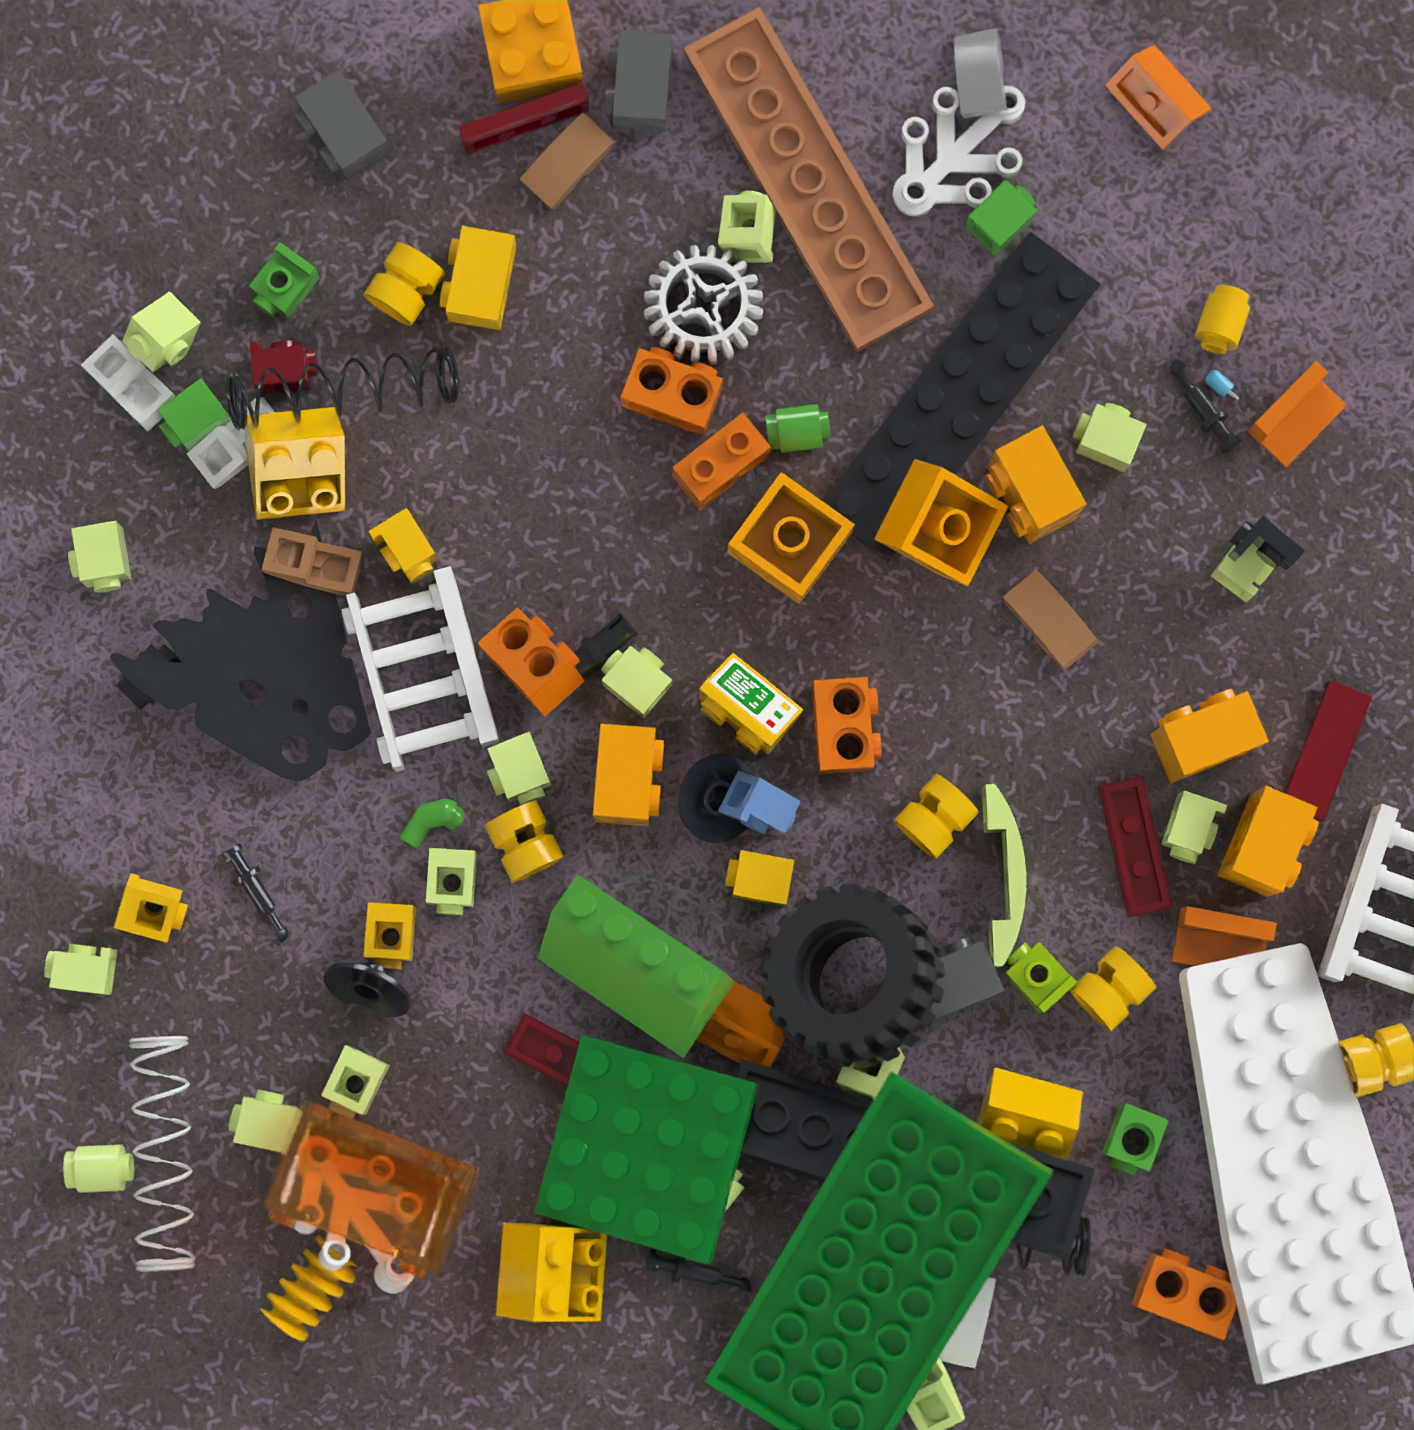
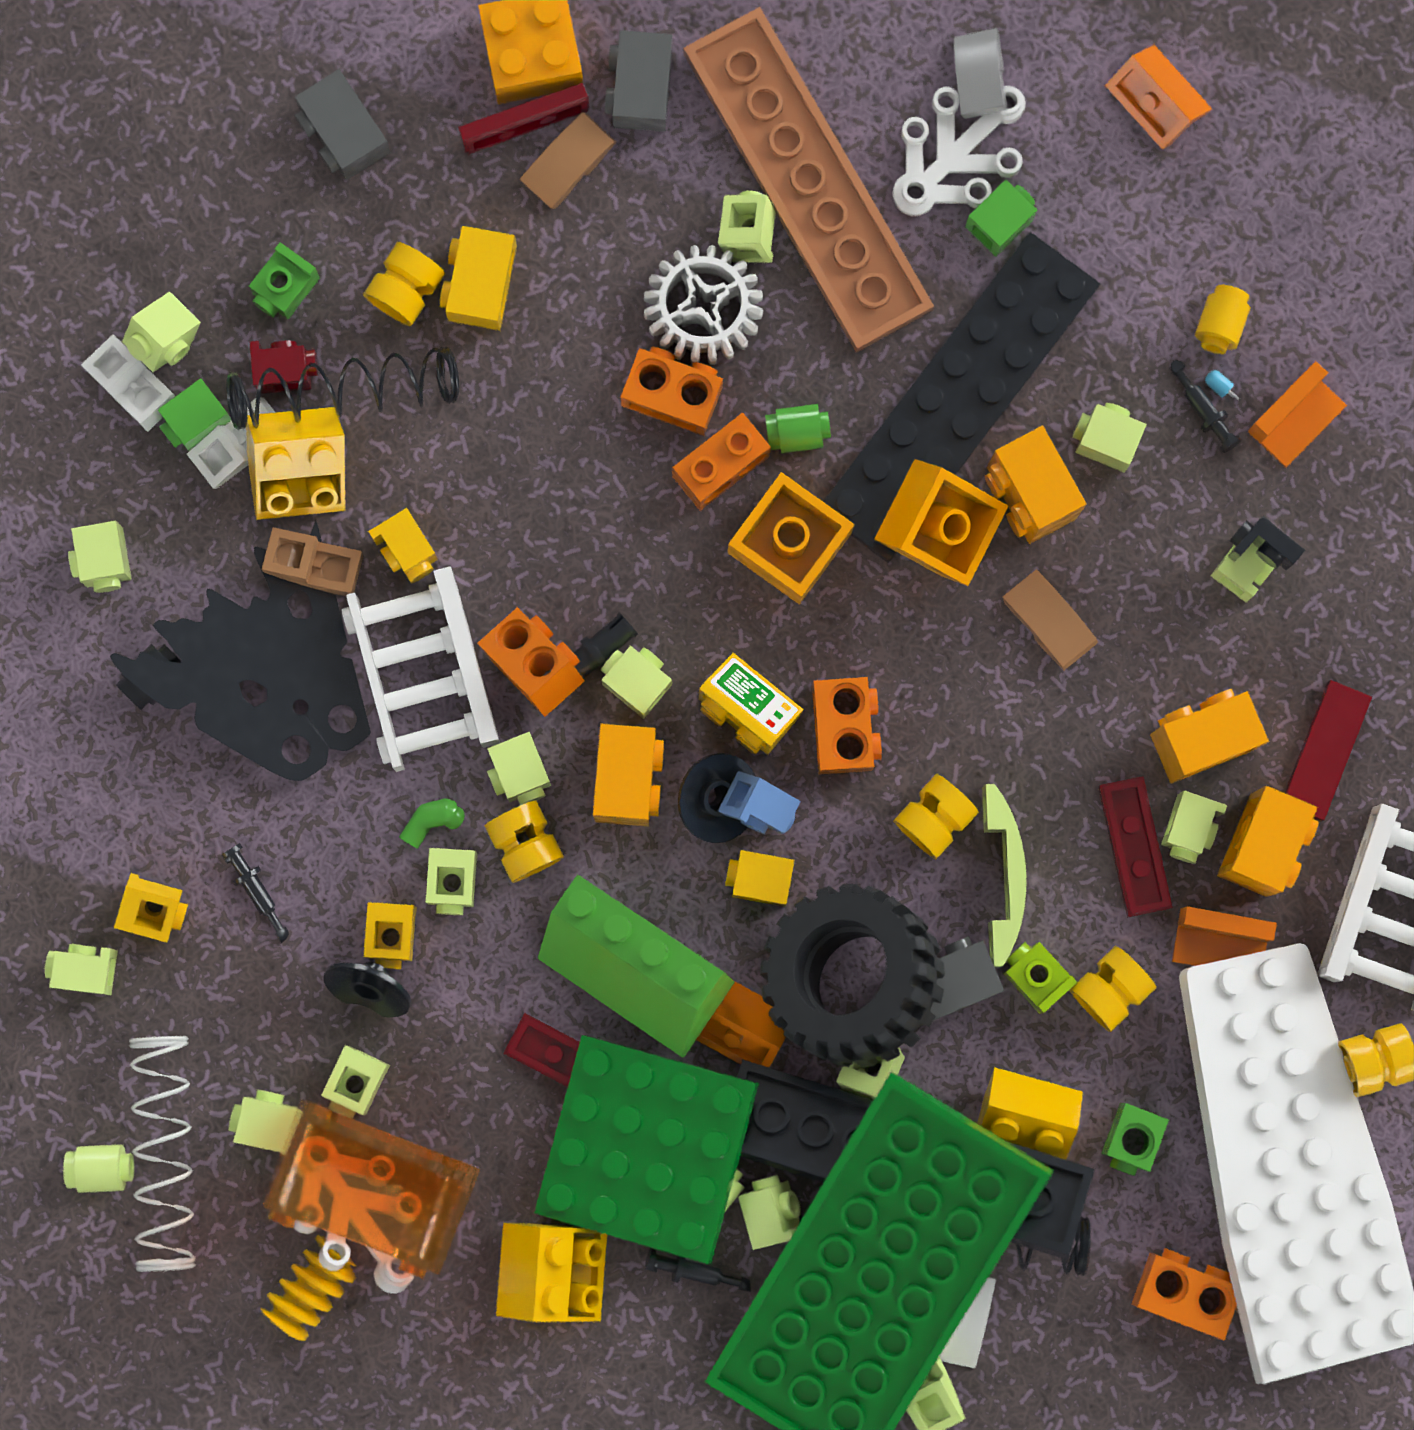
none -> yellowish green brick [738,1175,800,1250]

